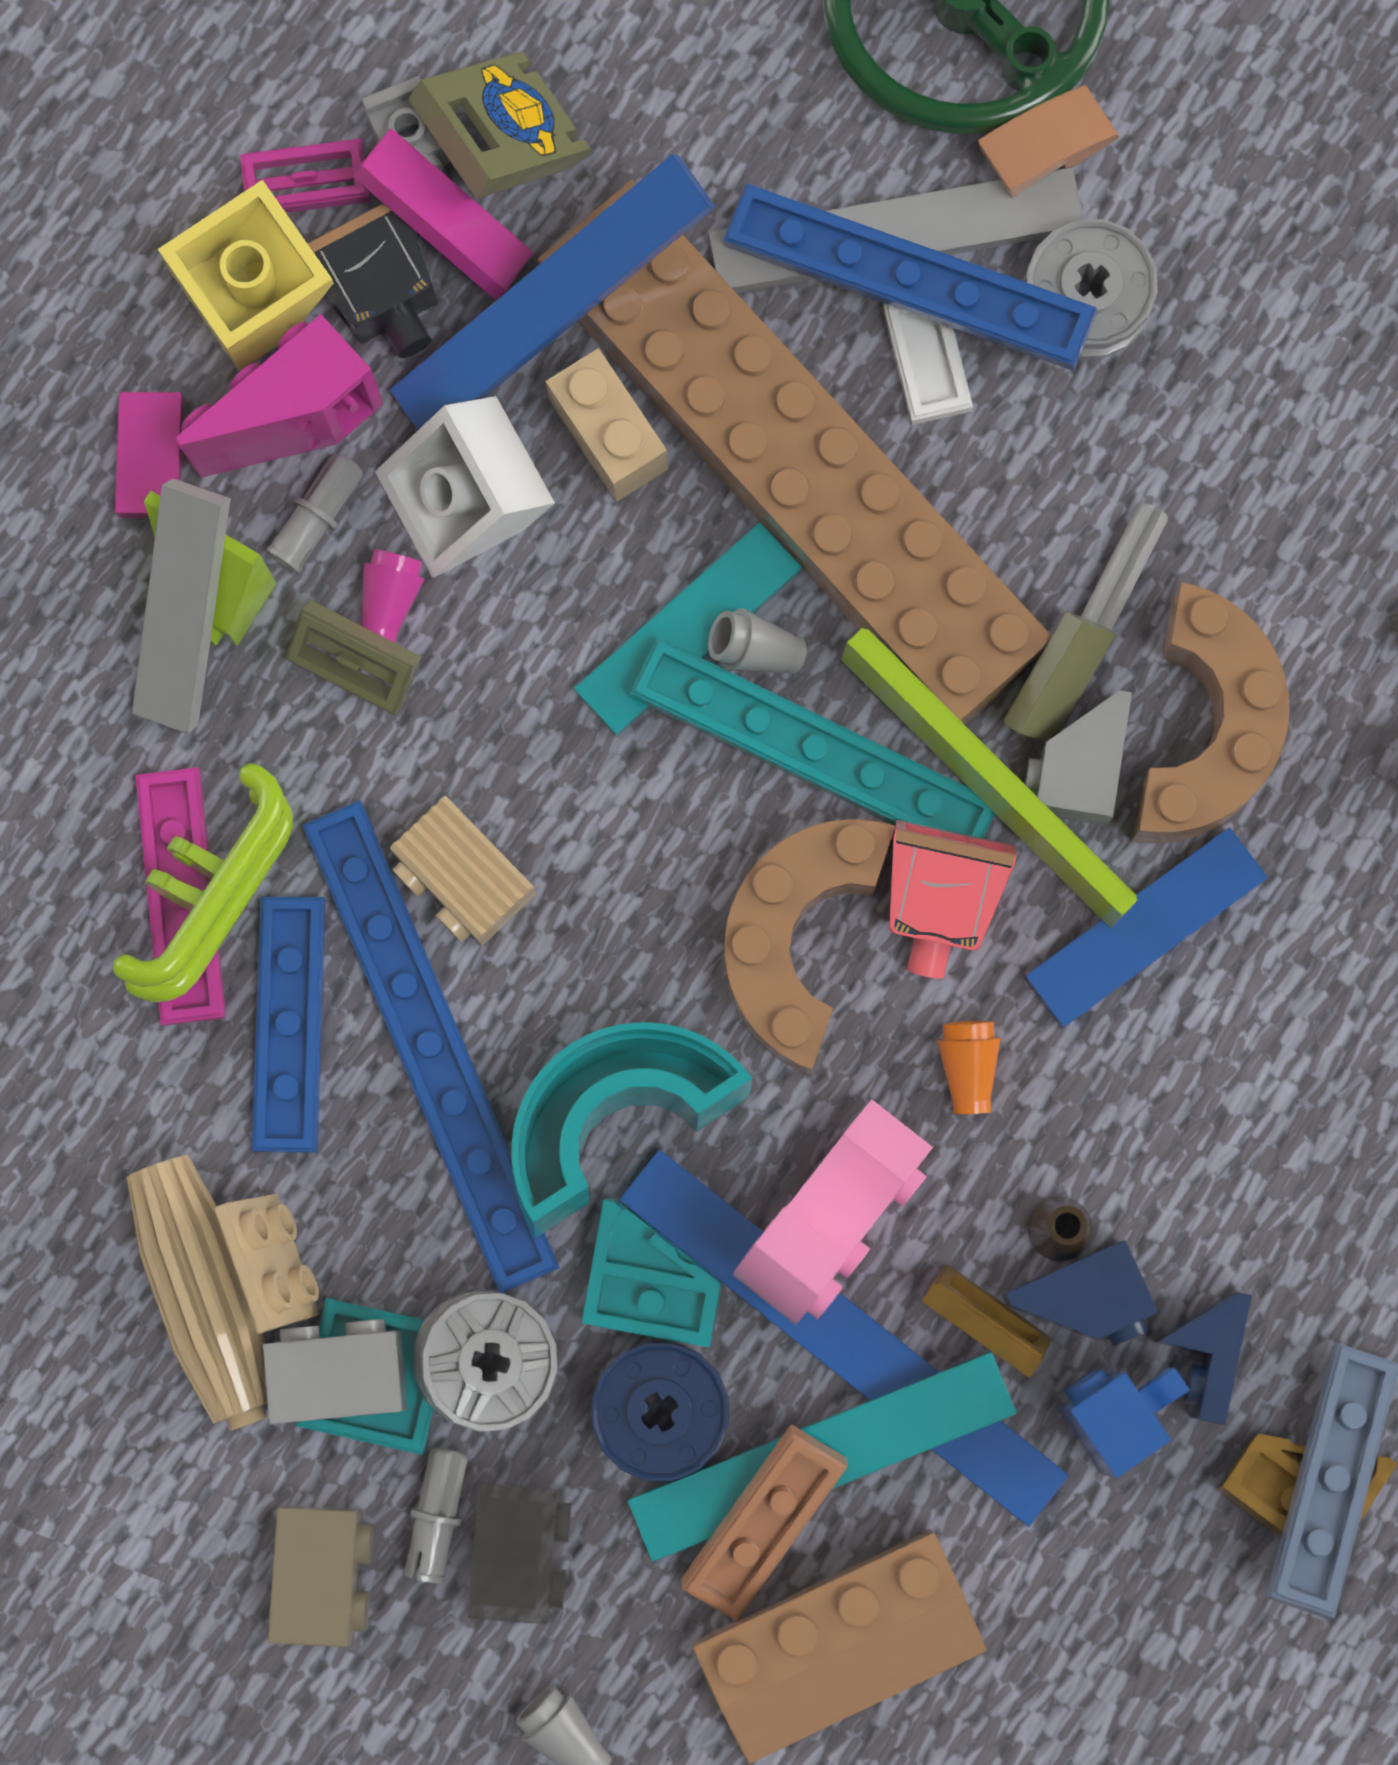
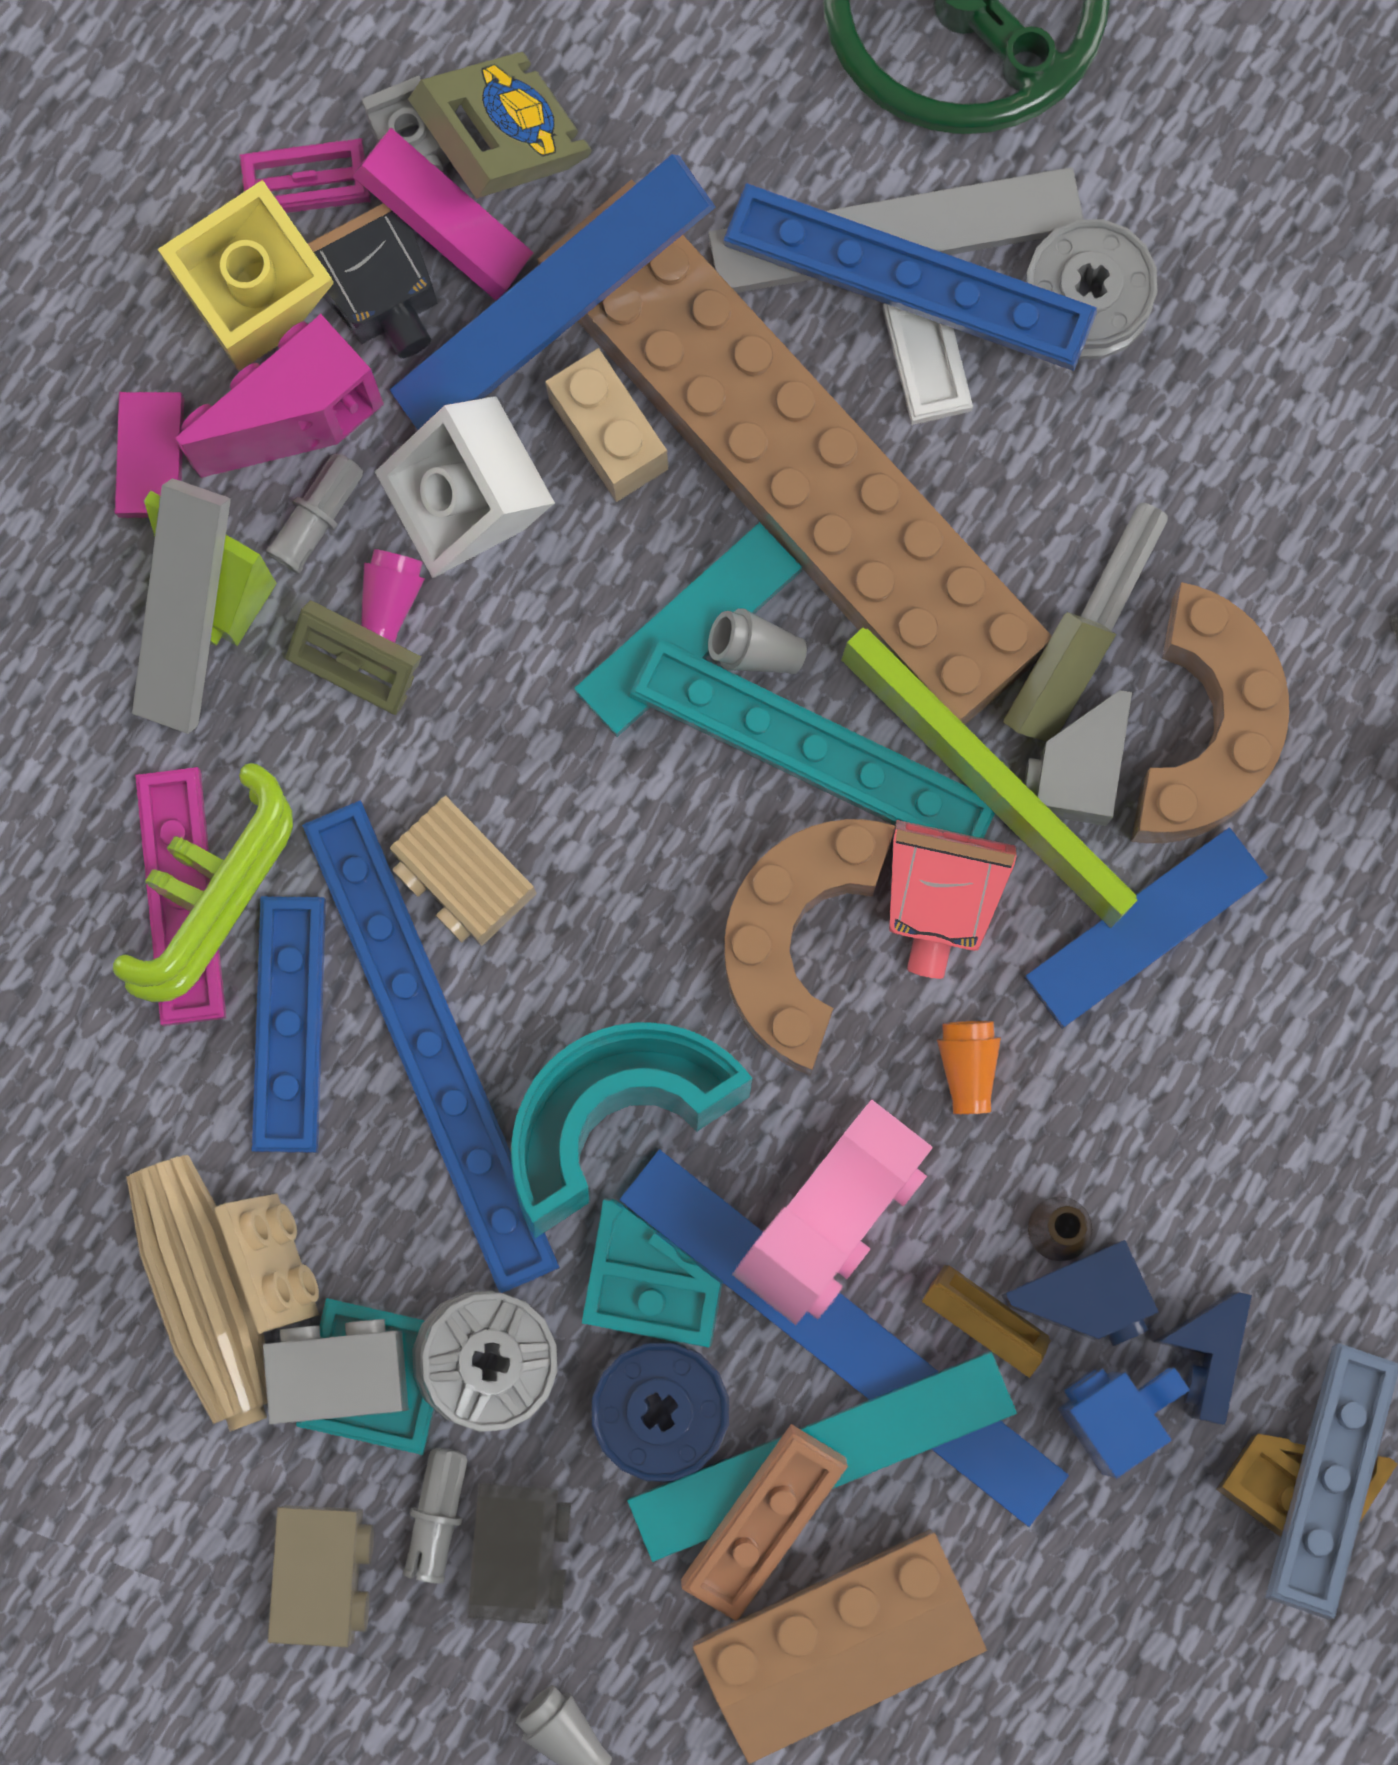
nougat slope [978,85,1119,198] -> none

